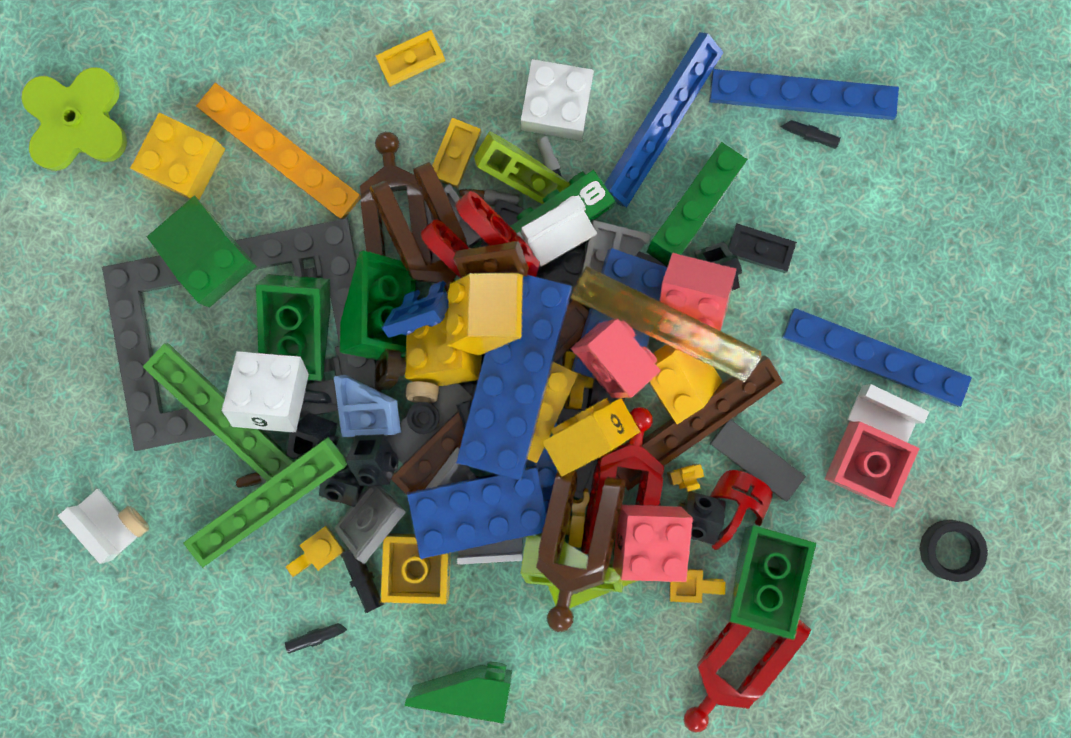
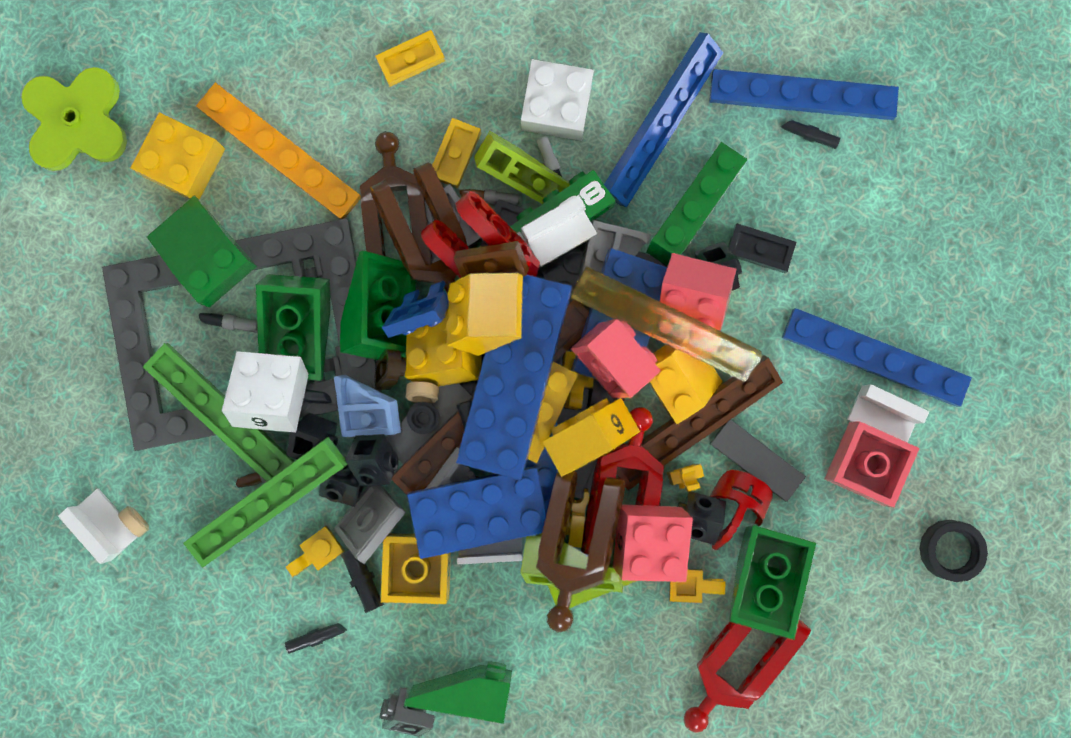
none -> light grey piece [199,313,258,333]
none -> dark grey bracket [379,687,435,737]

